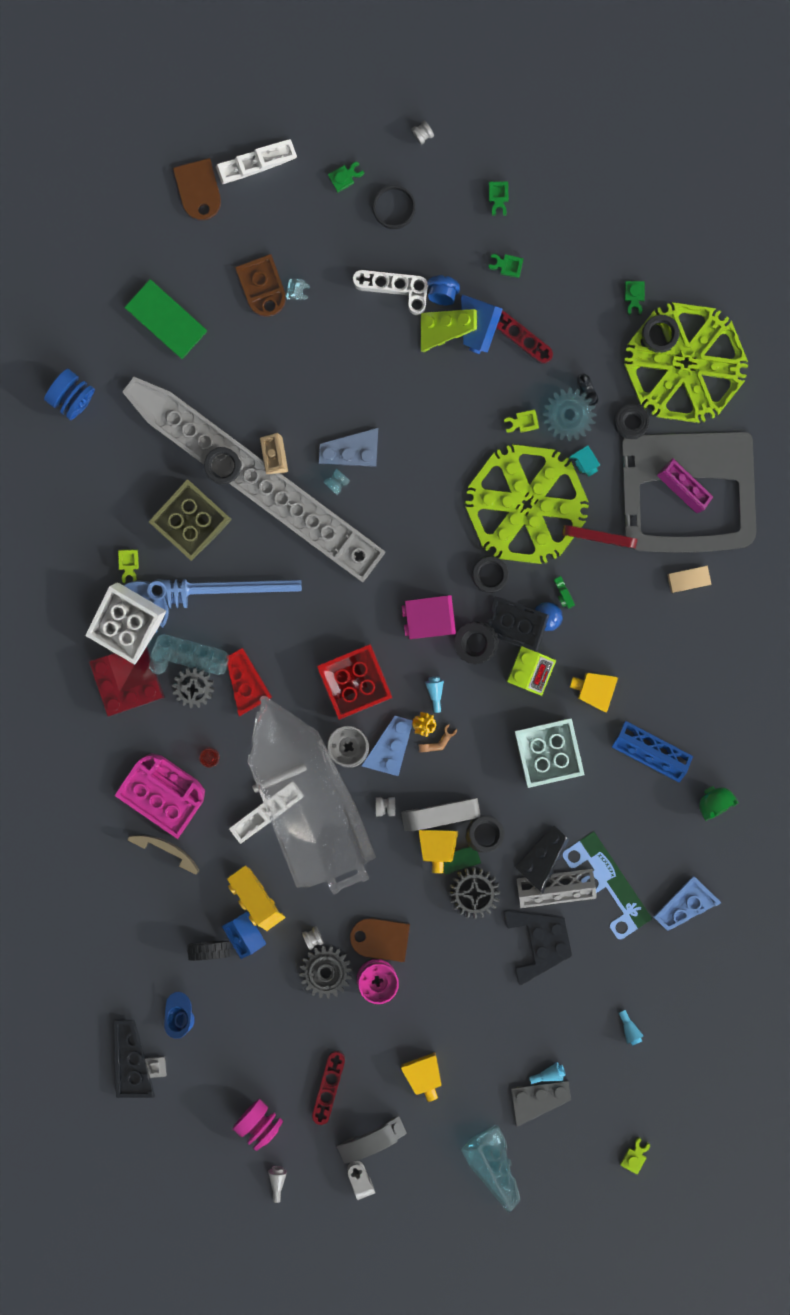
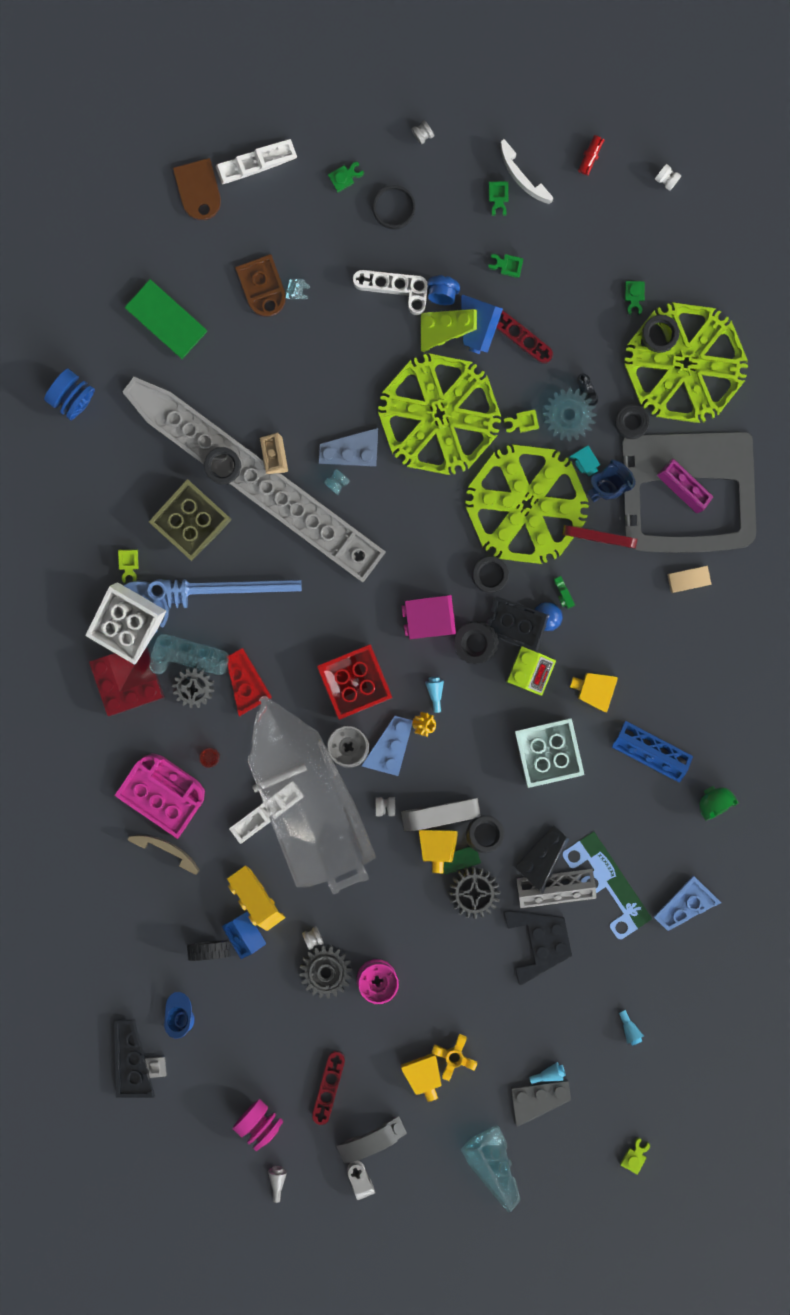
reddish brown tile [350,918,410,962] -> none
medium nougat arm [418,724,457,752] -> none
none -> lime plate [378,354,501,475]
none -> yellow pin [432,1034,477,1081]
none -> white slope [500,139,553,204]
none -> red pin [578,135,605,176]
none -> dark blue helmet [587,459,636,502]
none -> white wheel [655,164,681,191]

